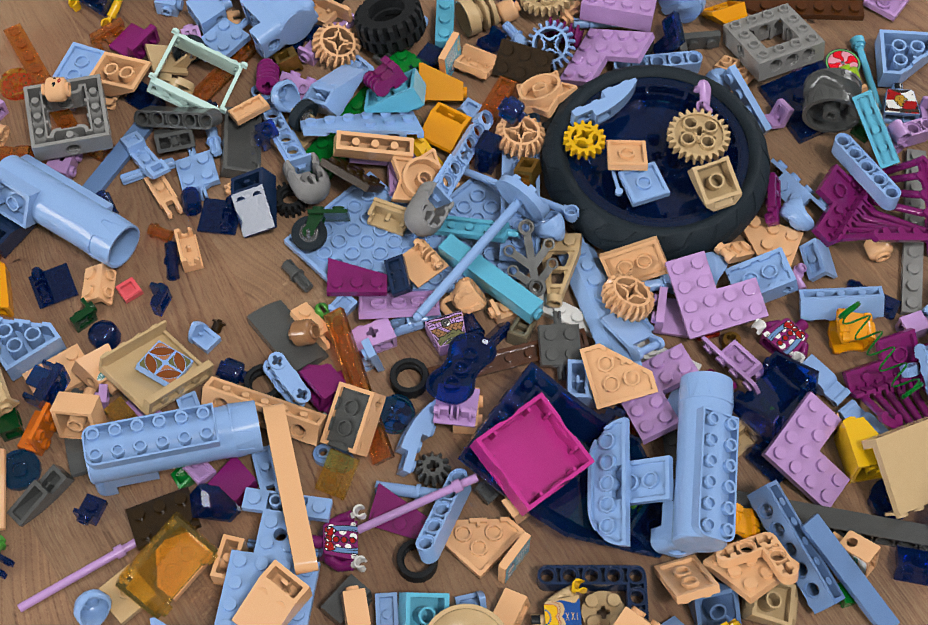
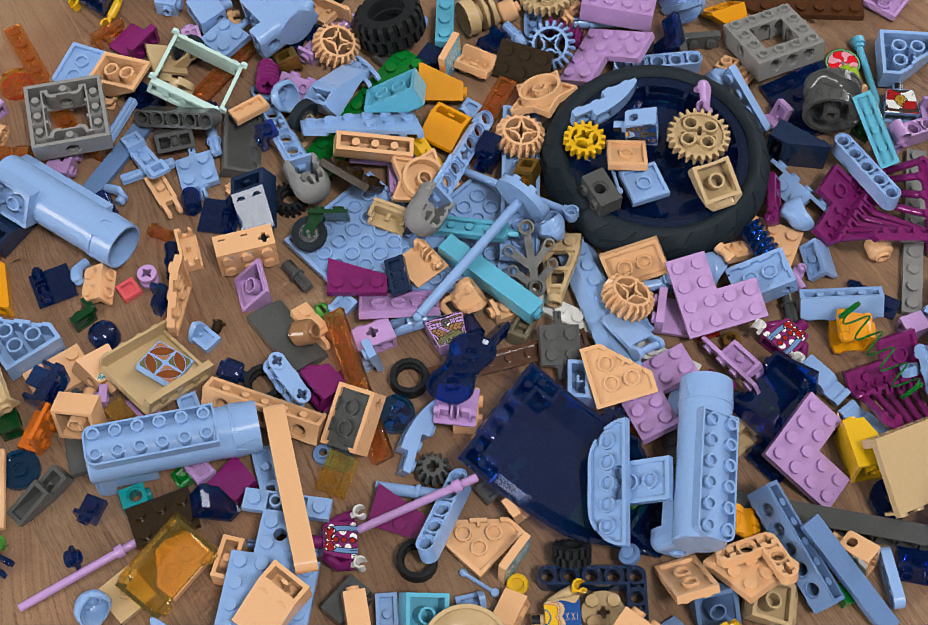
light nougat head [41,77,71,102] -> none
magenta legs [363,55,408,97] -> none
dark pink tile [469,392,595,517] -> none
clear blue head [497,96,526,124] -> none
none -> clear blue plate [63,545,83,570]
none -> light blue arm [70,258,90,286]
none -> light blue arm [103,184,128,206]
none -> light blue axle [110,97,138,143]
none -> teal brick [118,482,154,515]
none -> lavender wheel [137,264,159,289]
none -> light nougat plate [166,254,193,337]
none -> light nougat piece [212,223,280,277]
none -> lavender slope [234,258,272,313]
none -> light blue hinge [459,568,499,598]
none -> yellow tile [506,573,529,595]
none -> medium blue plate [524,11,542,41]
none -> black tyre [552,539,592,569]
none -> dark grey brick [579,167,622,217]
none -> light blue torso [613,107,659,145]
none -> medium blue plate [619,543,640,565]
none -> clear blue piece [741,219,779,256]
none -> dark blue slope [767,119,832,169]
none -> dark grey axle [781,293,798,323]
none -> light blue beam [877,546,906,610]

